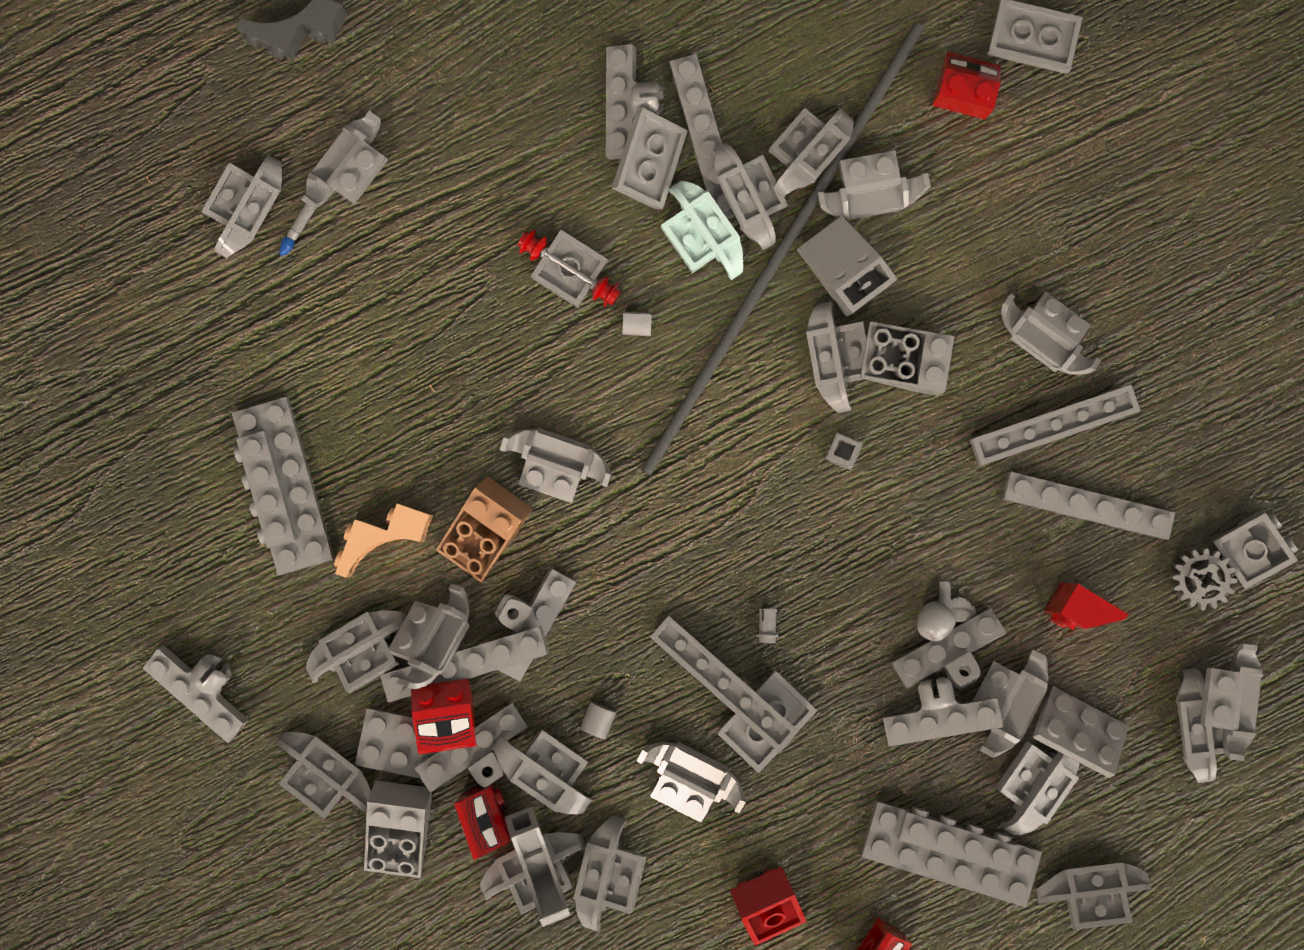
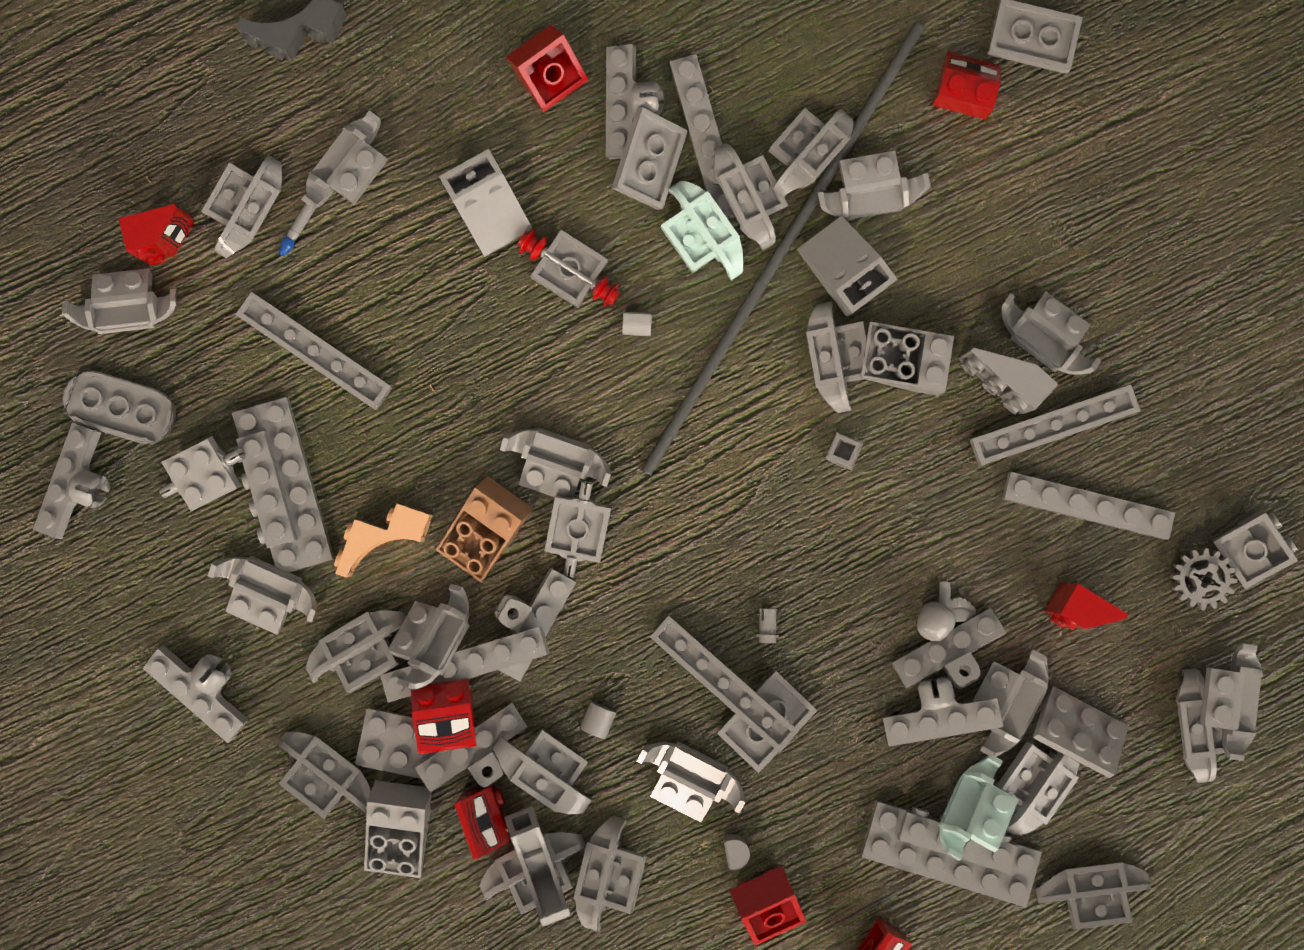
none -> light grey plate [33,423,110,539]
none -> light grey plate [62,268,177,334]
none -> light grey tile [63,371,176,444]
none -> red slope [118,204,194,265]
none -> light grey plate [159,436,245,511]
none -> light grey plate [208,556,317,635]
none -> light grey plate [235,292,393,410]
none -> light grey slope [439,149,533,257]
none -> red slope [506,25,589,112]
none -> light grey plate [544,481,612,577]
none -> light grey brick [723,834,750,870]
none -> light aqua plate [938,756,1019,861]
none -> light grey slope [958,348,1058,415]

